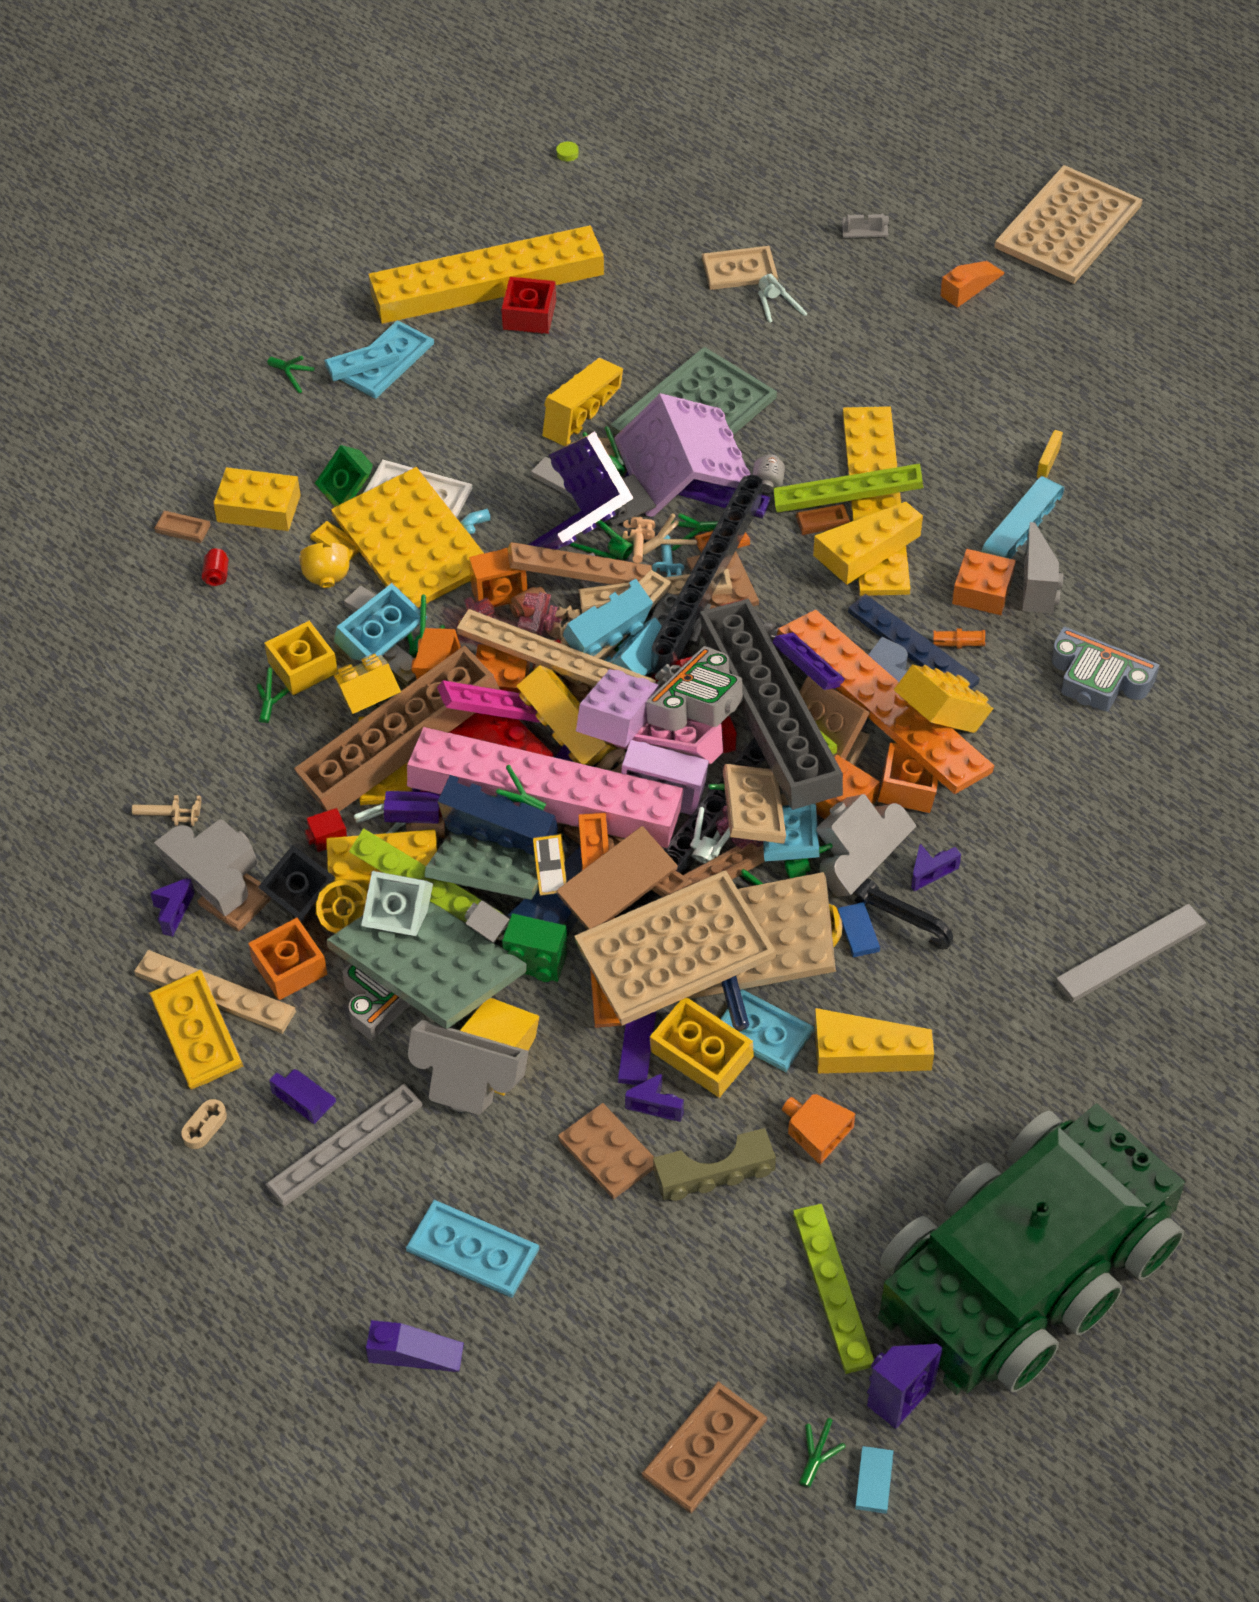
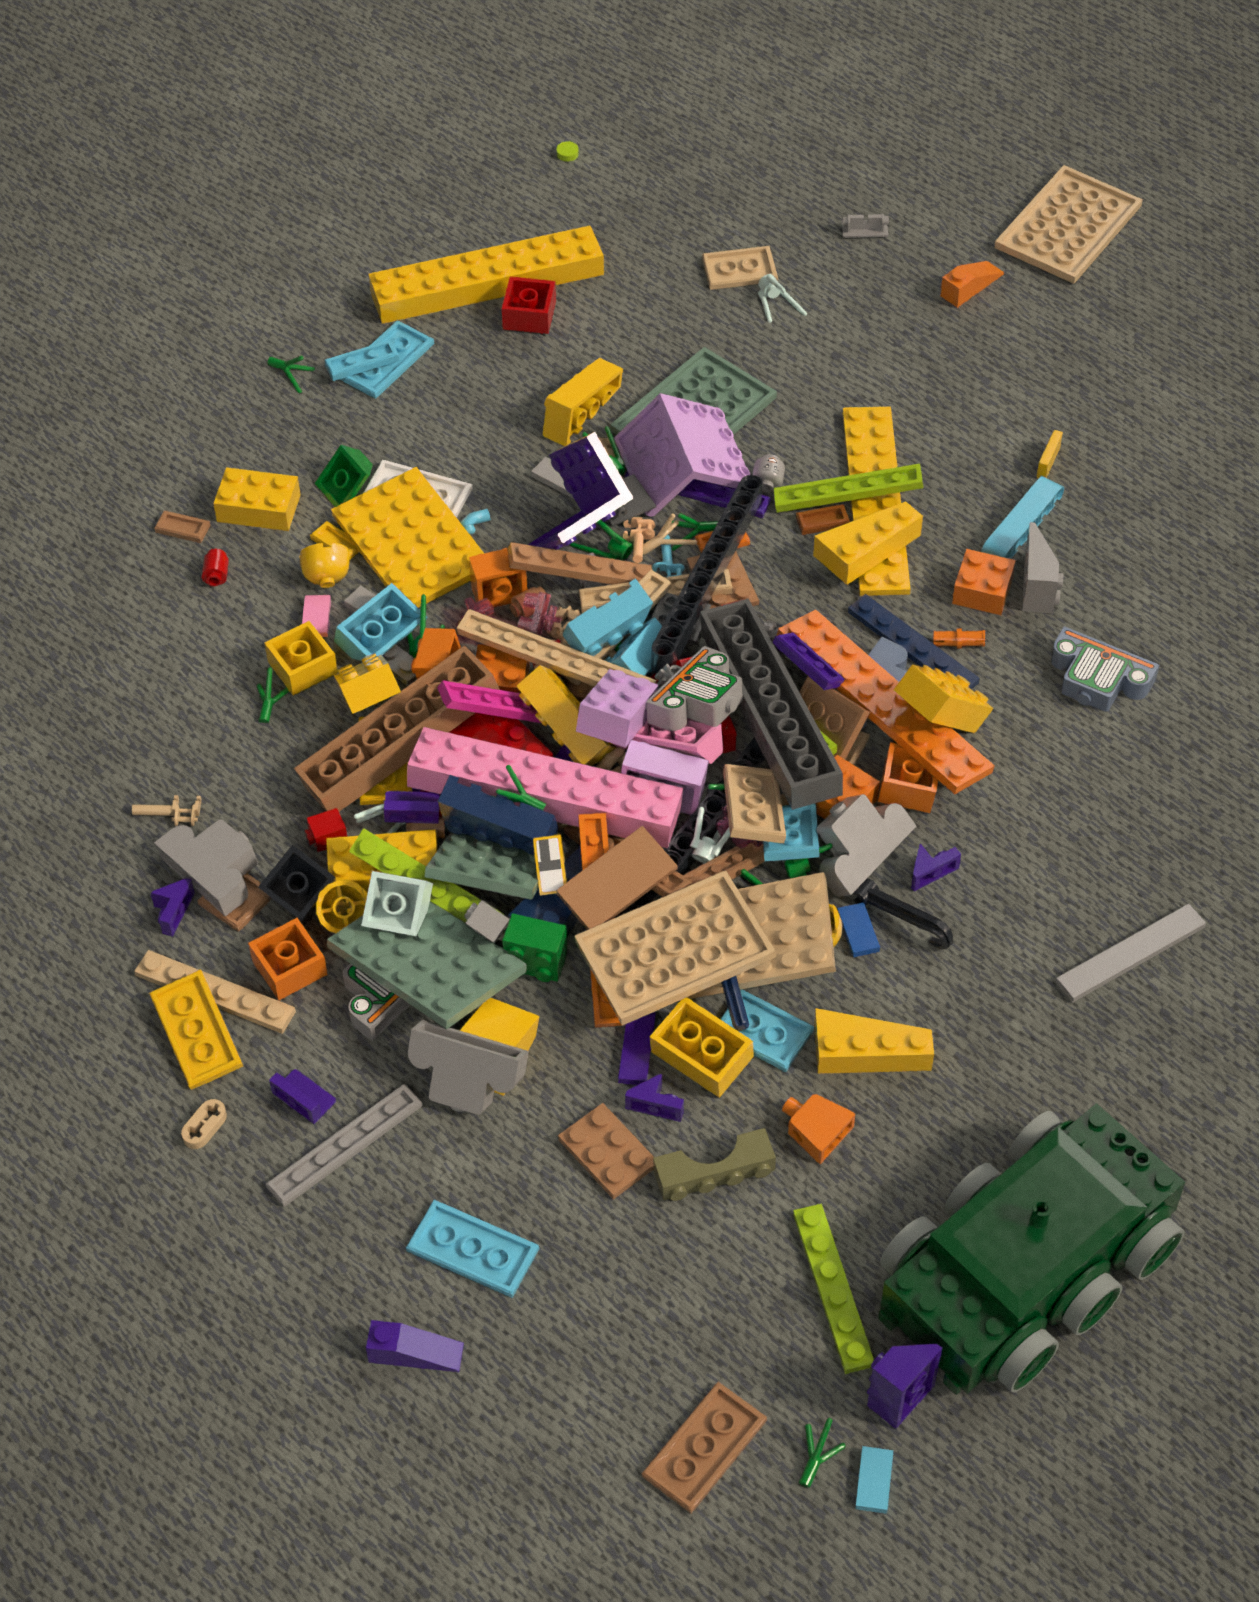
none -> bright pink slope [302,595,331,637]

